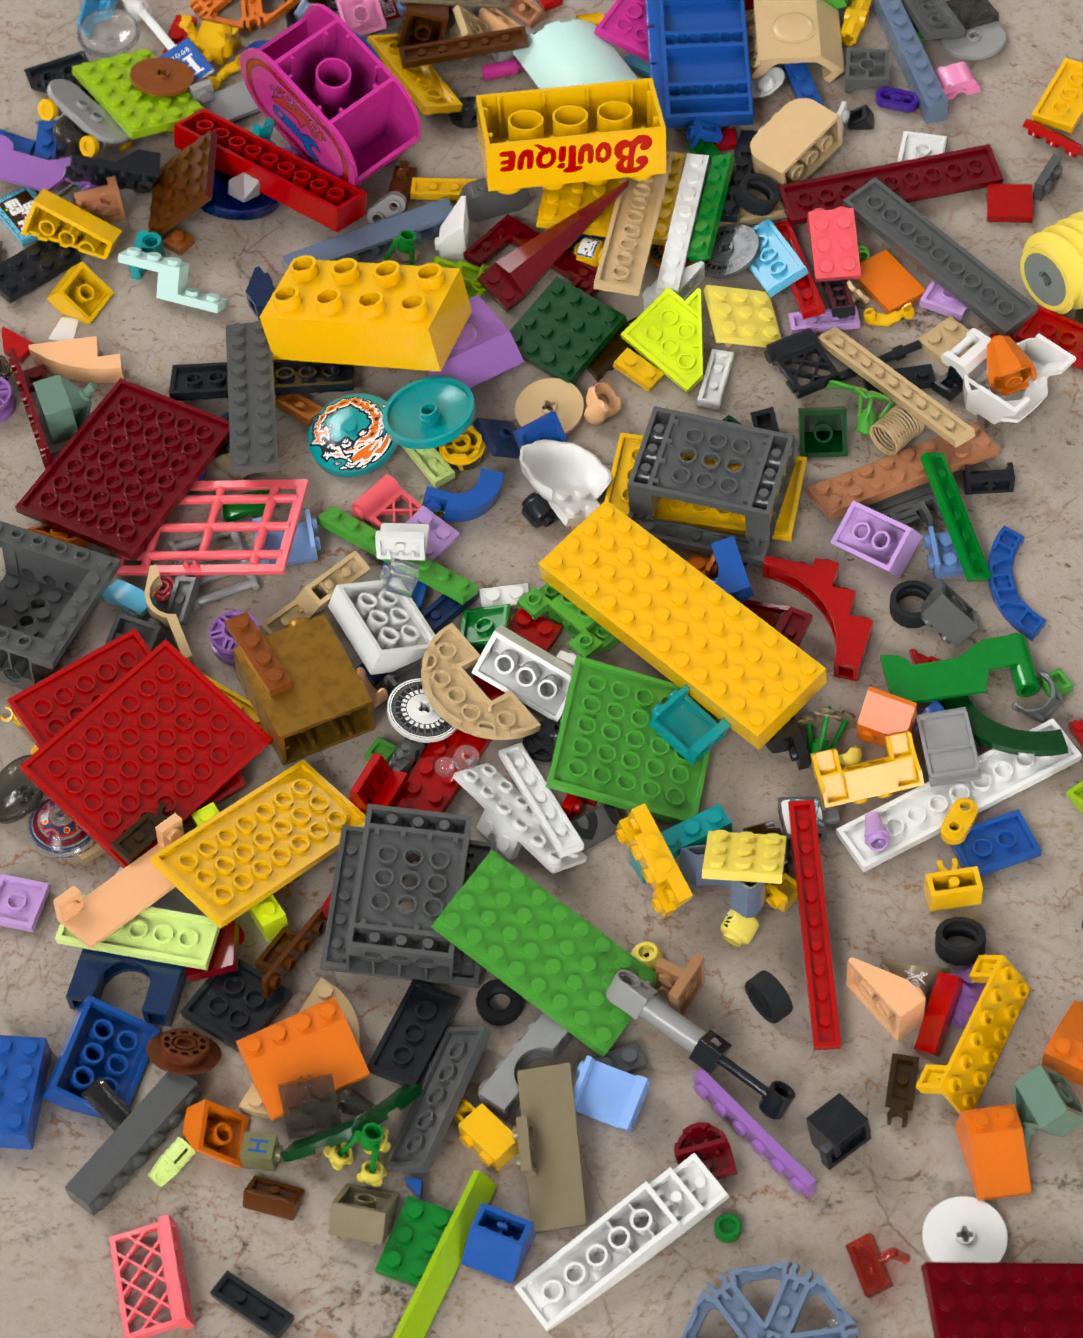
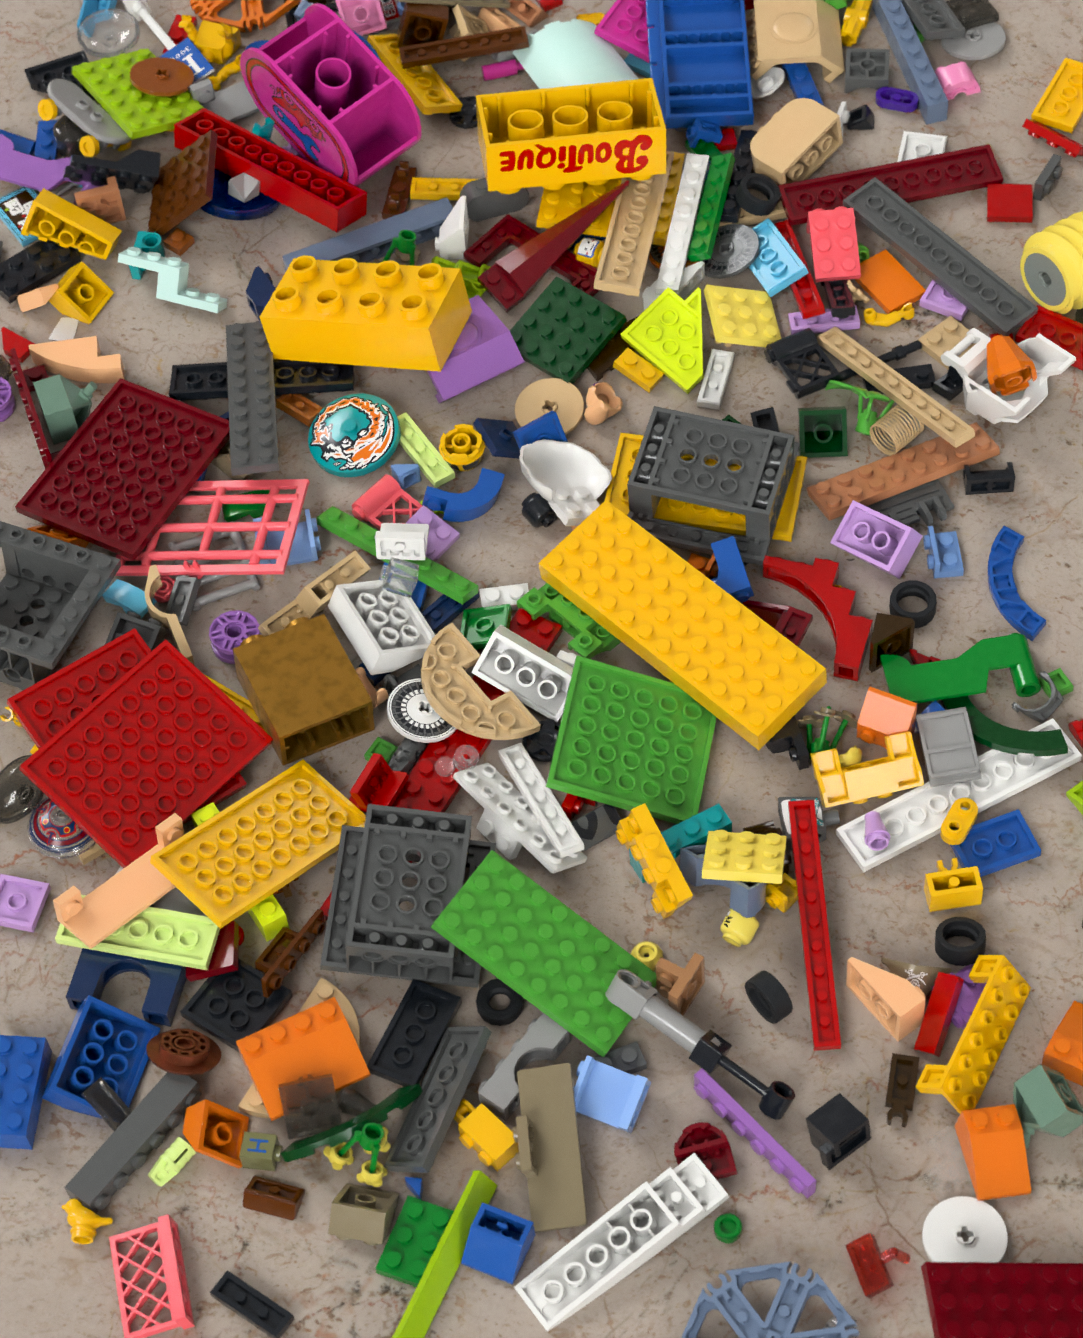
dark brown plate [111,803,177,865] -> none
dark orange plate [225,611,293,697] -> none
light grey plate [367,191,406,224] -> none
teal dish [382,376,476,449] -> none
teal panel [648,685,731,765] -> none
green plate [920,452,992,582] -> none
dark grey slope [921,579,978,647] -> none
none -> light nougat slope [17,284,59,312]
none -> yellow animal [61,1199,113,1244]
none -> medium blue slope [391,464,421,490]
none -> dark brown slope [869,613,915,673]

